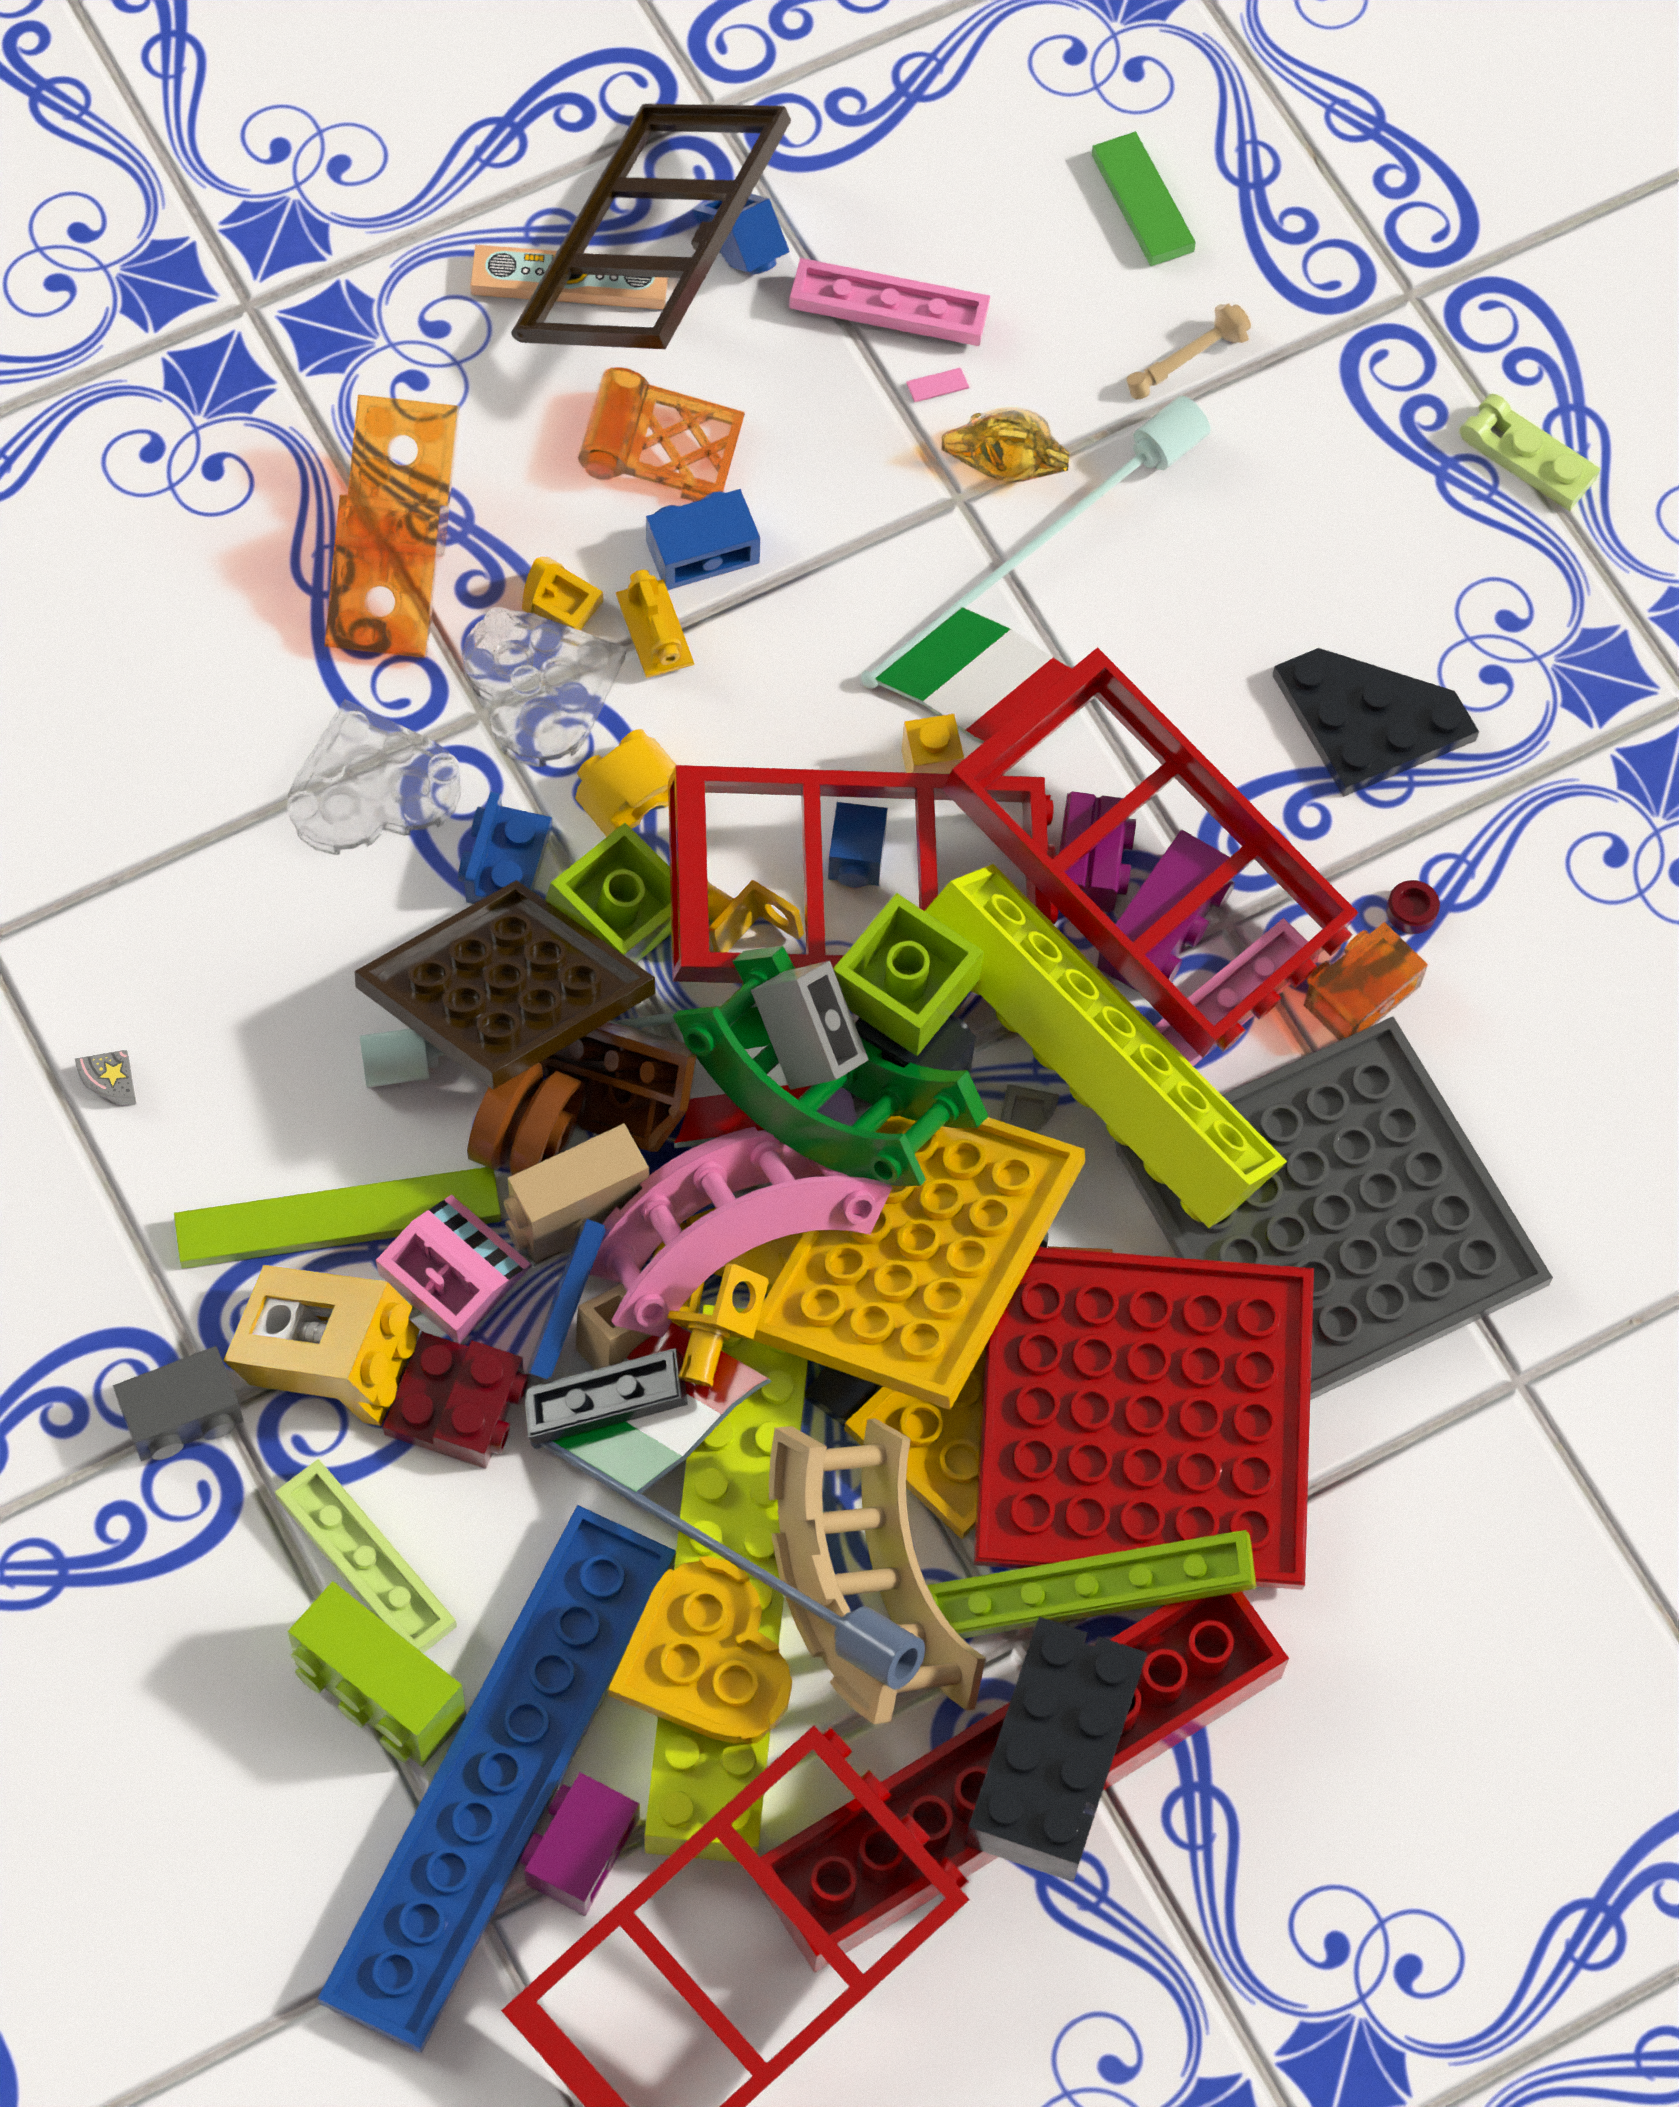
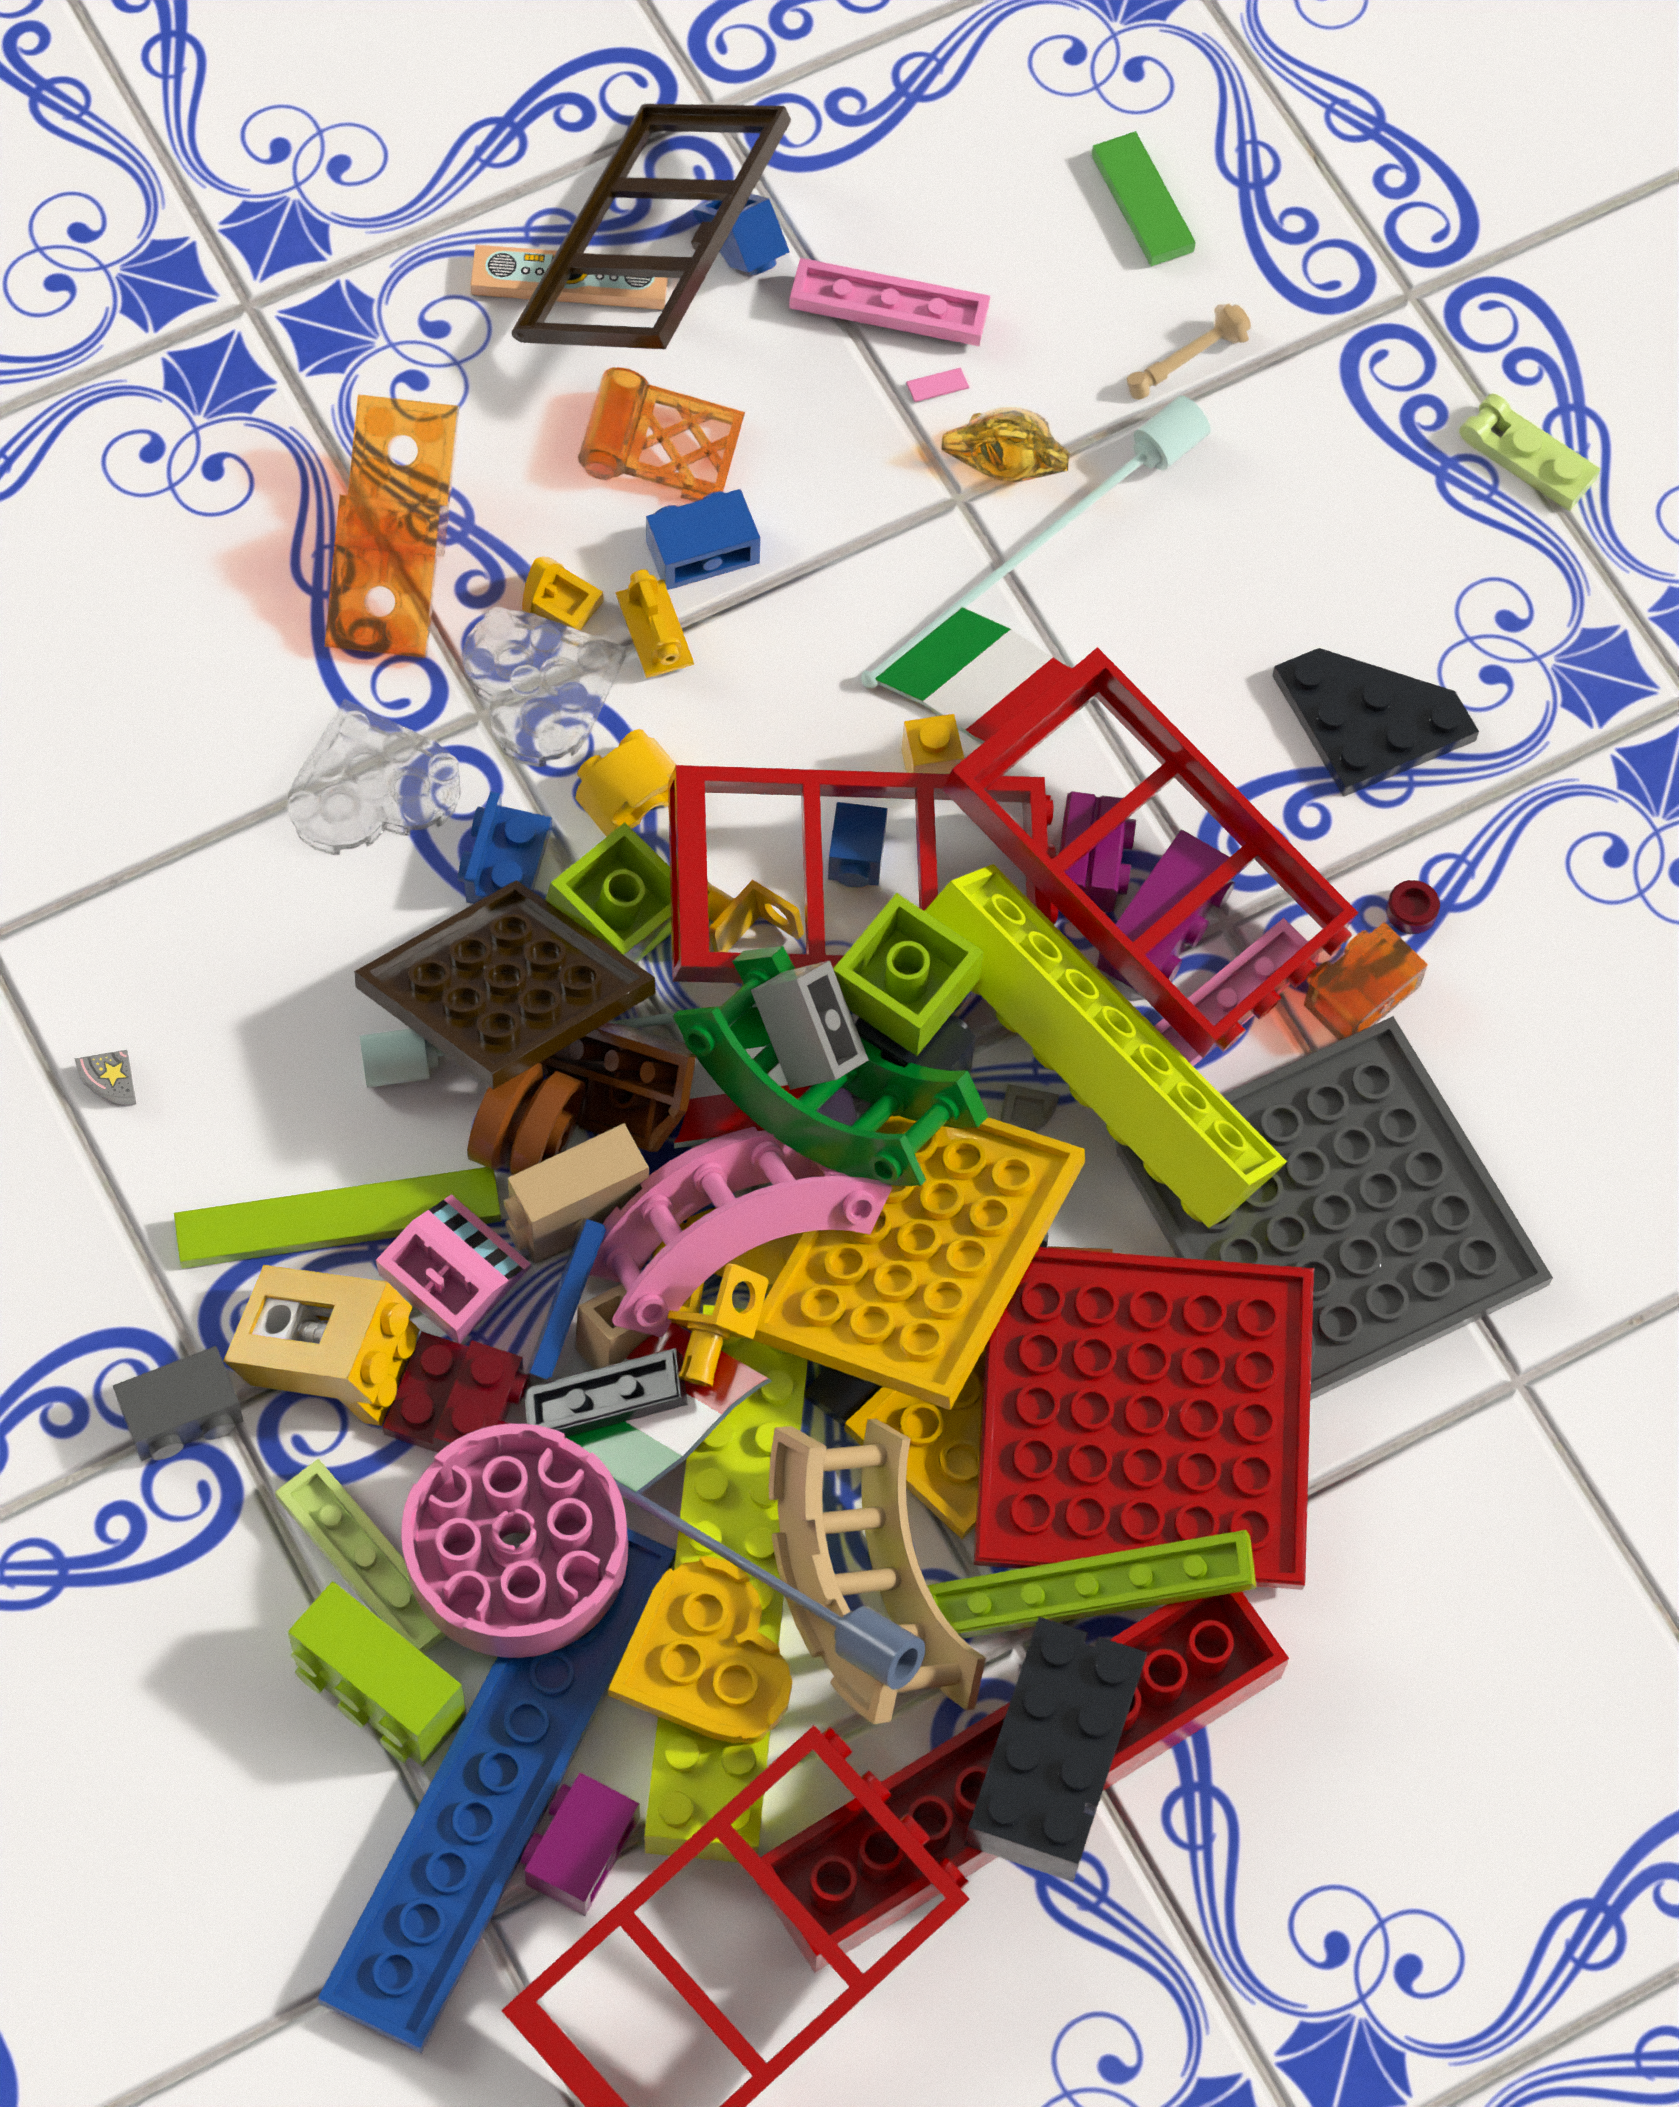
none -> bright pink brick [401,1423,628,1658]

